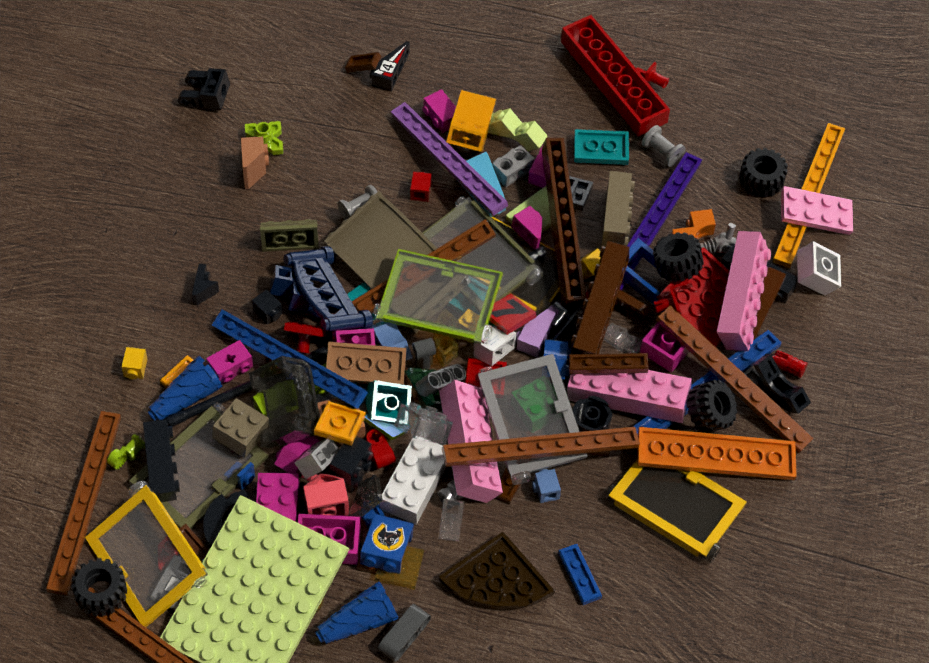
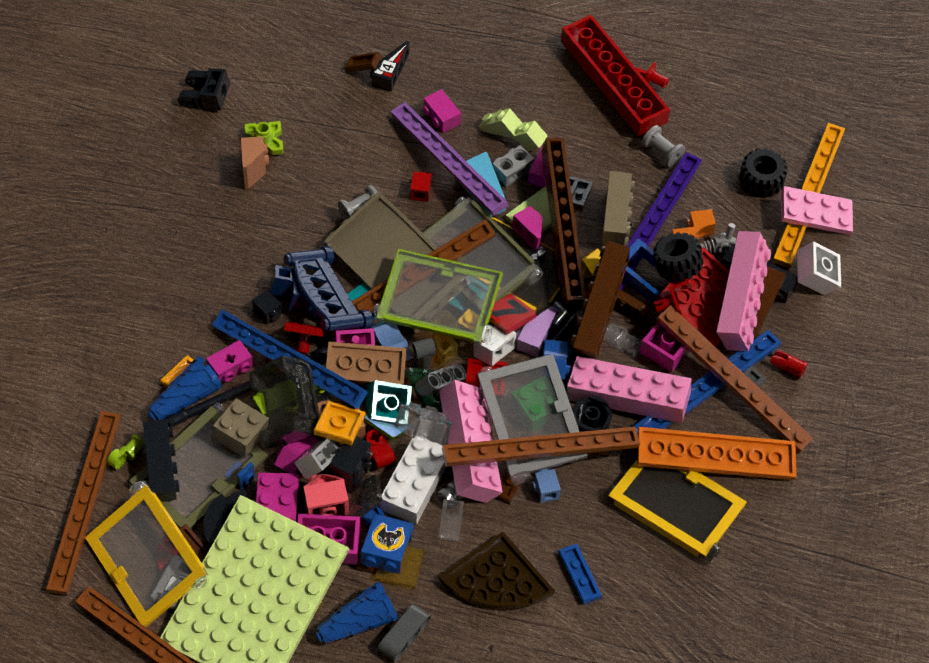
black tyre [72,558,127,617] -> none
yellow brick [122,347,148,379] -> none
black slope [192,263,219,305] -> none
olive slope [260,219,319,252] -> none
light orange slope [446,90,496,152] -> none
reddish brown tile [569,353,648,374] -> none
teal plate [574,129,629,165] -> none
black tyre [687,380,737,433] -> none
black arch [753,354,811,414] -> none

